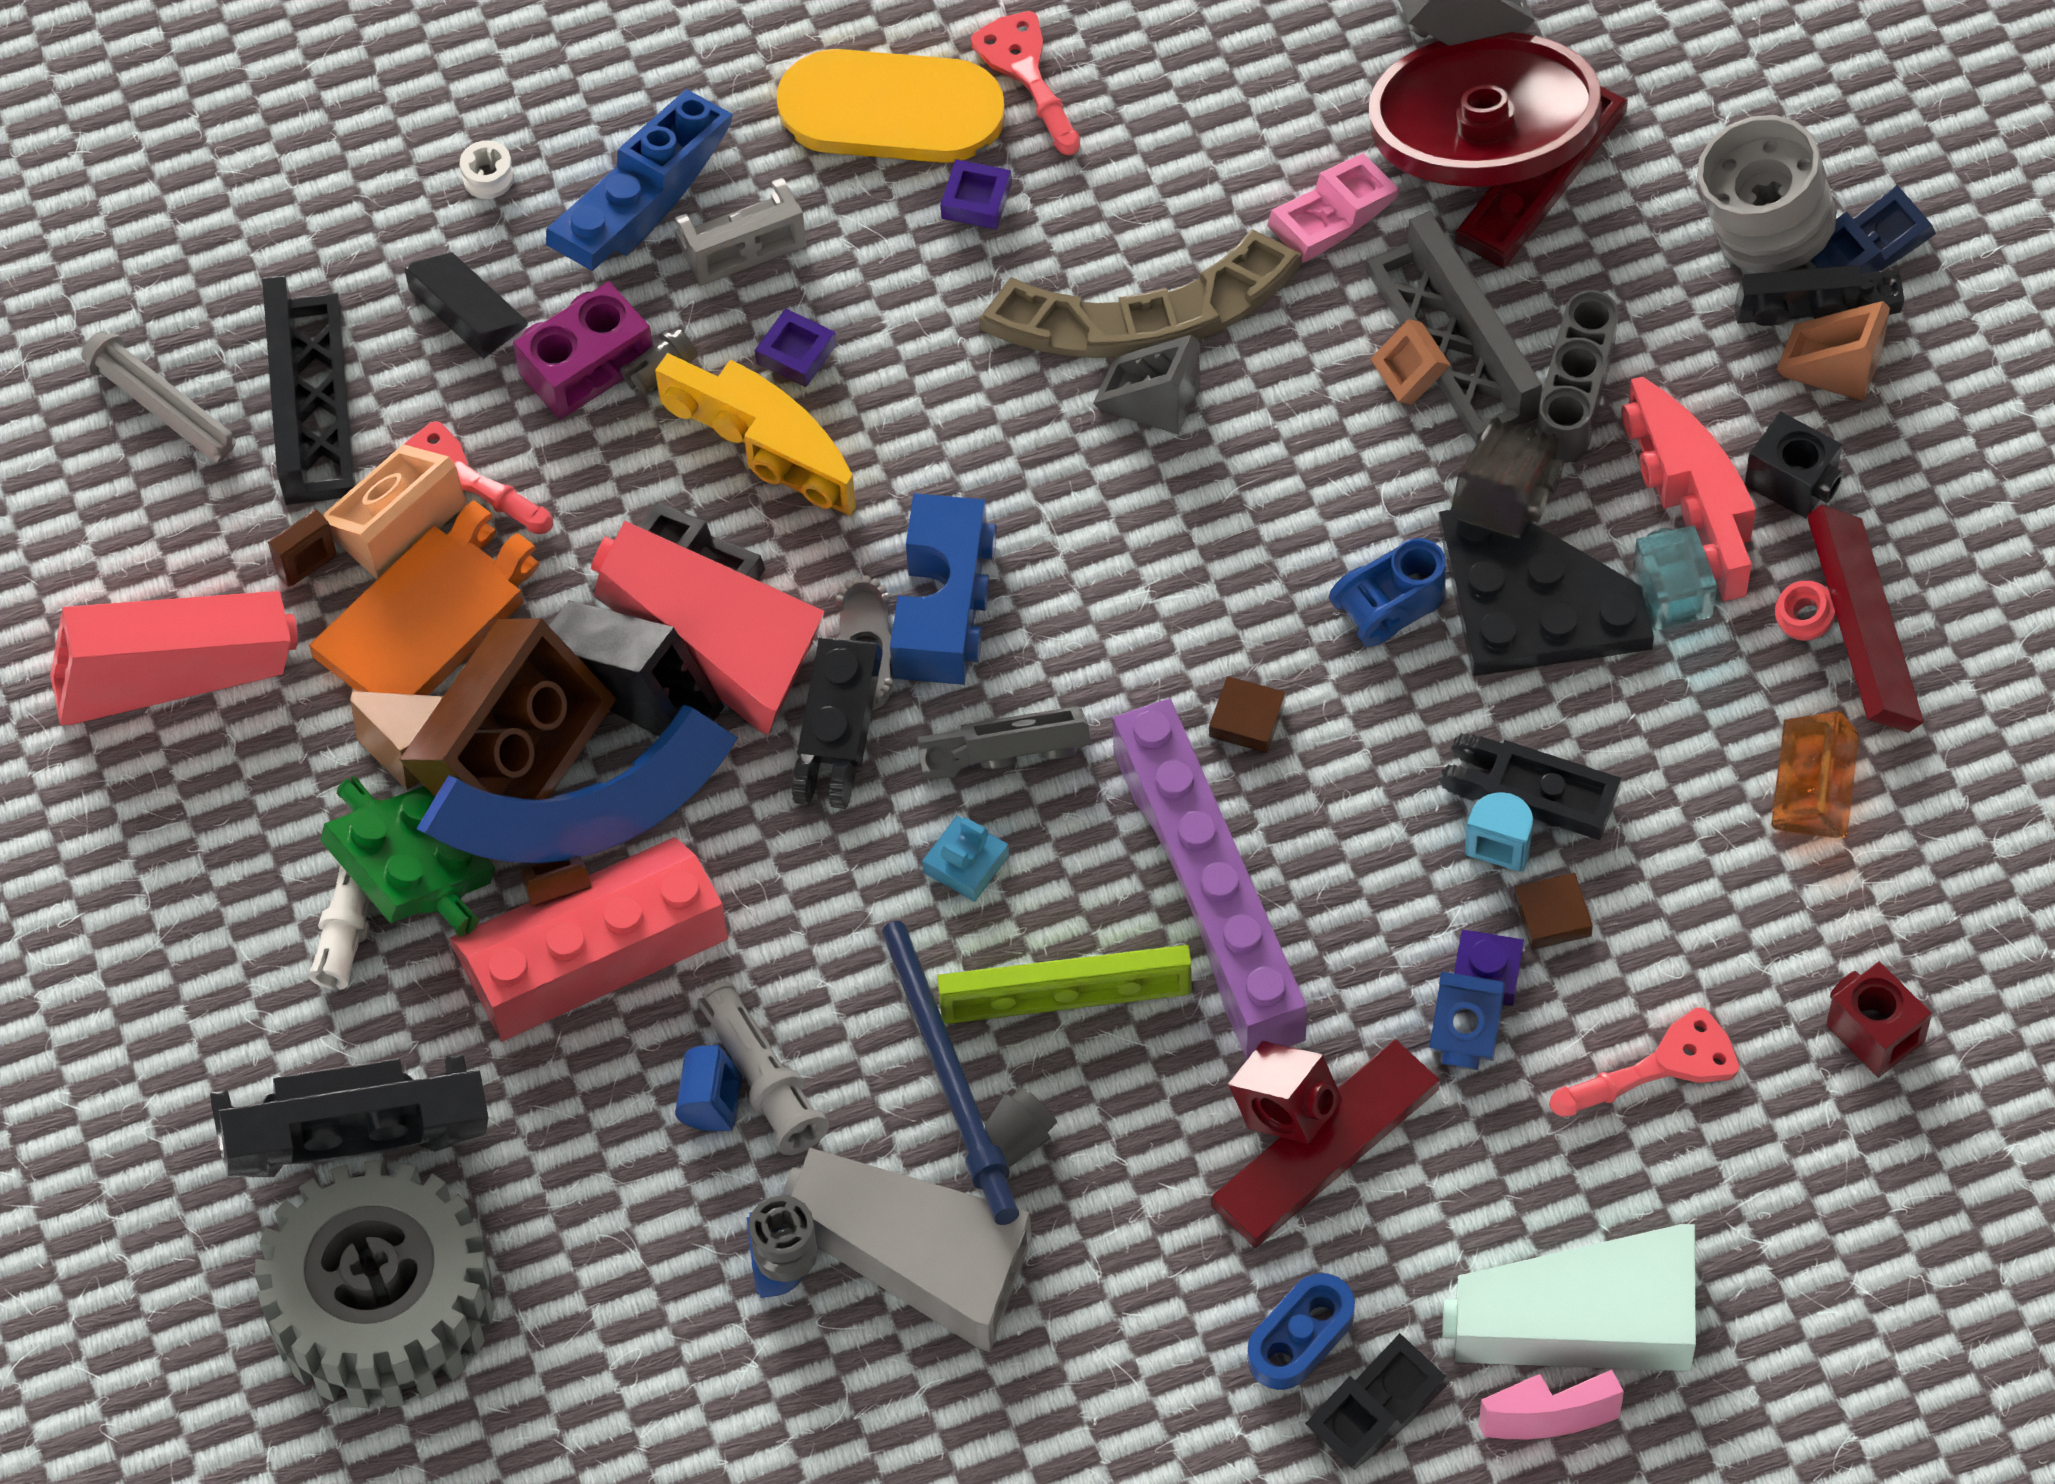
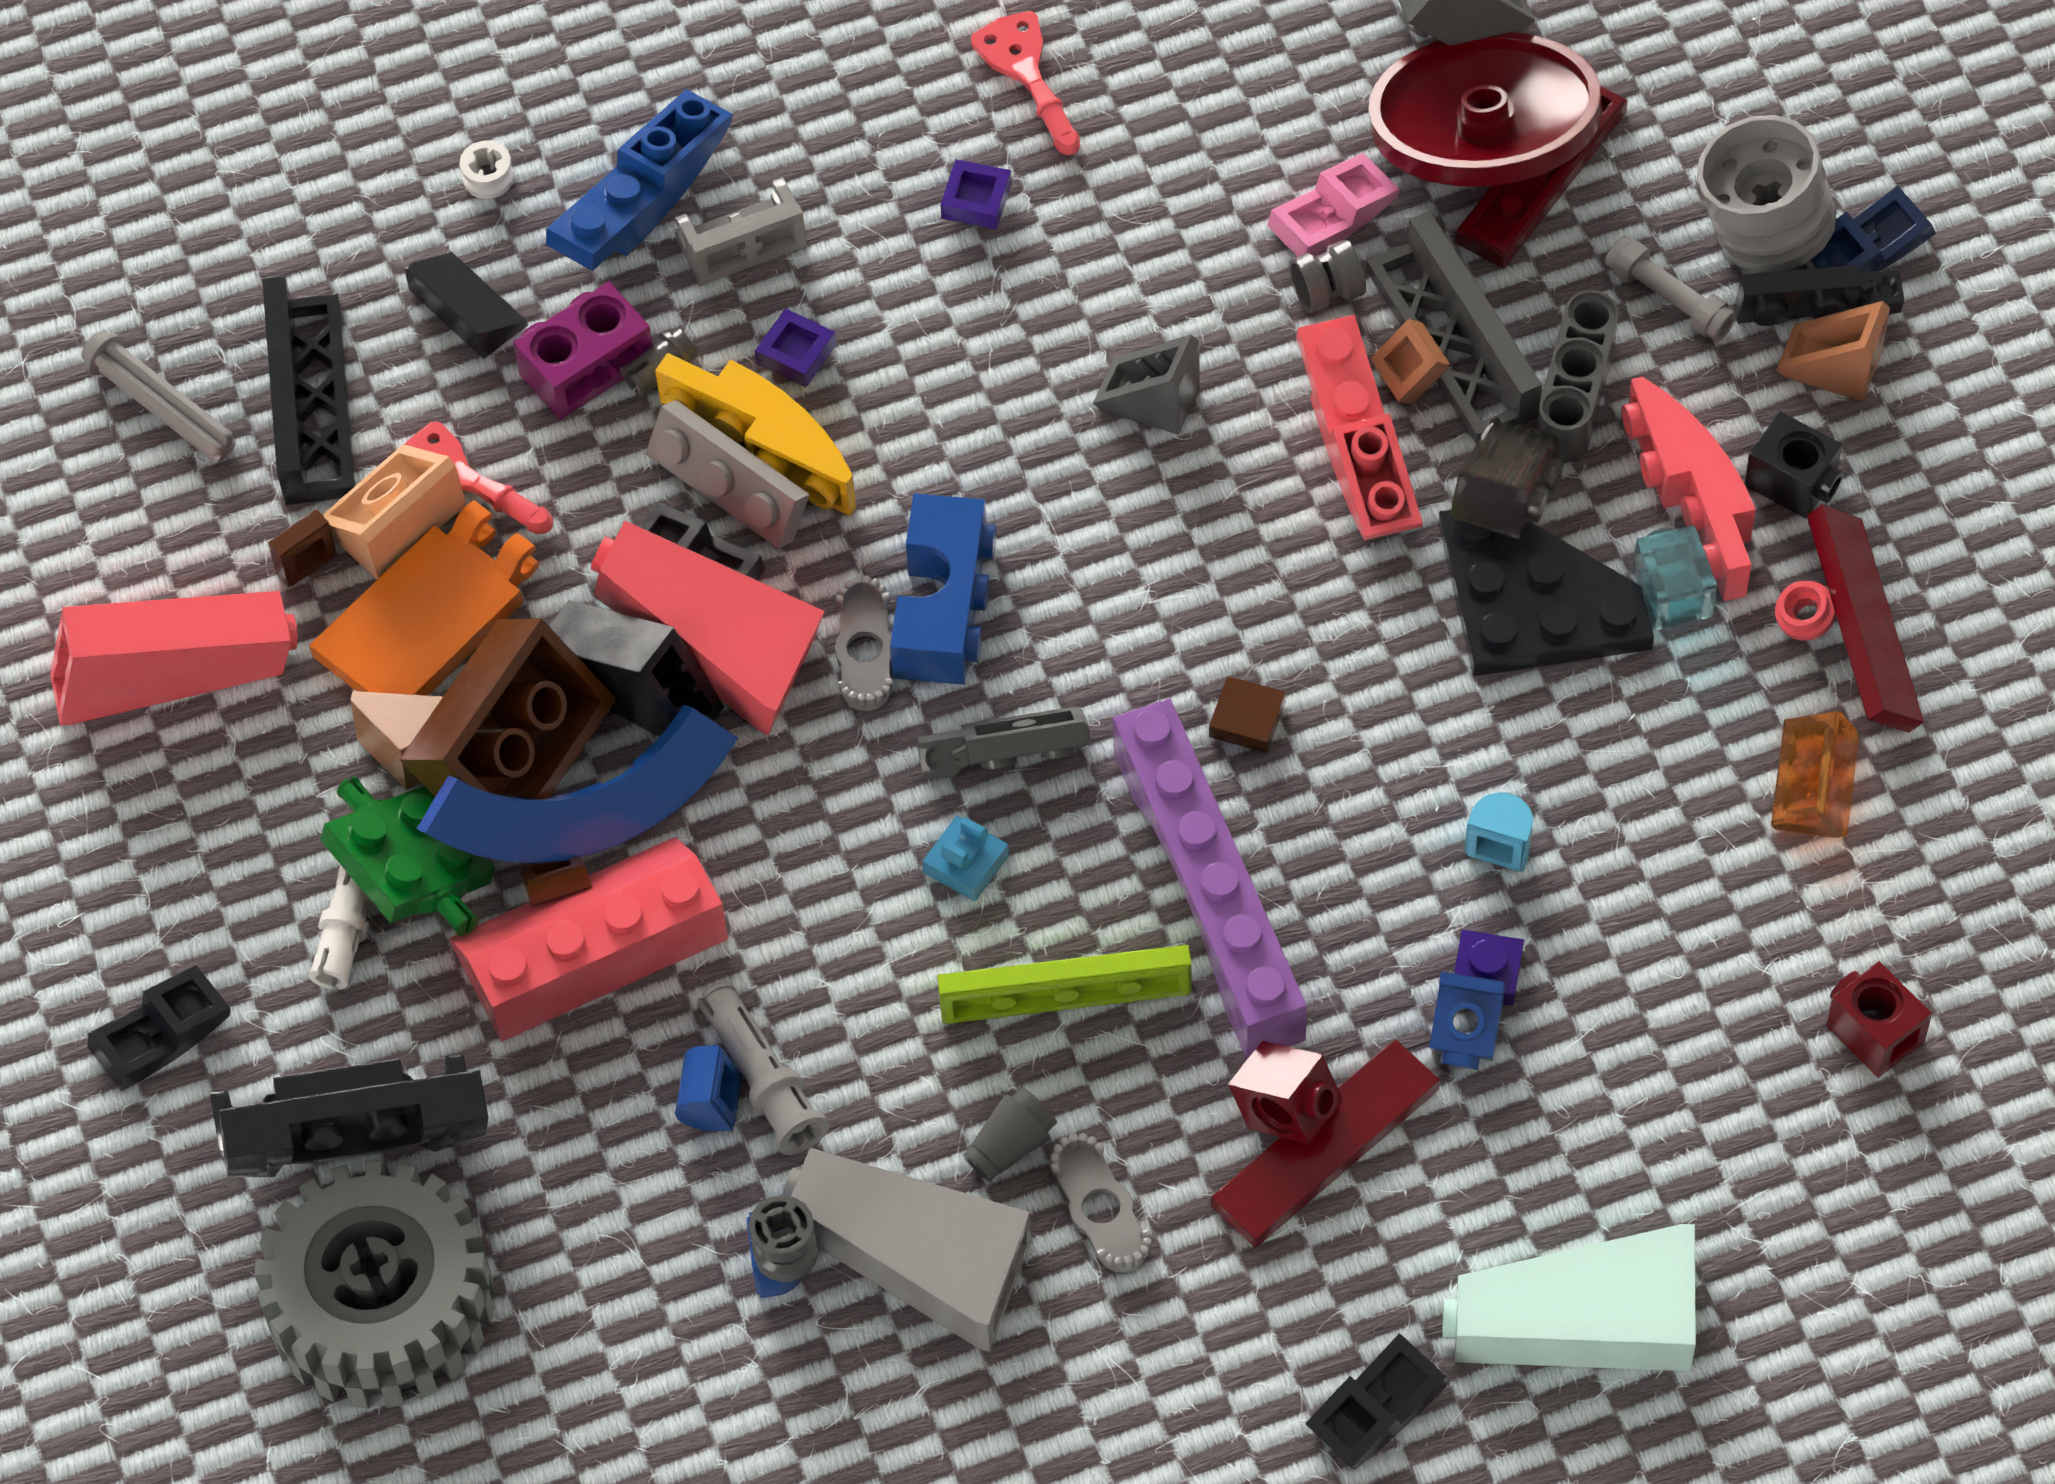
yellow tile [777,49,1005,163] -> none
black hinge [792,637,883,809] -> none
dark blue bar [882,921,1019,1225] -> none
dark tan tile [979,229,1302,358] -> none
blue plate [1247,1273,1355,1390] -> none
blue piece [1329,538,1446,647] -> none
black hinge [1438,733,1622,840] -> none
bright pink slope [1478,1369,1624,1440] -> none
reddish brown tile [1514,873,1593,950] -> none
coral piece [1549,1007,1739,1117] -> none
none -> black slope [87,965,231,1092]
none -> light grey plate [645,400,810,549]
none -> light grey piece [1051,1133,1151,1273]
none -> dark grey wheel [1289,239,1366,314]
none -> coral slope [1296,314,1423,541]
none -> light grey bar [1605,236,1737,342]

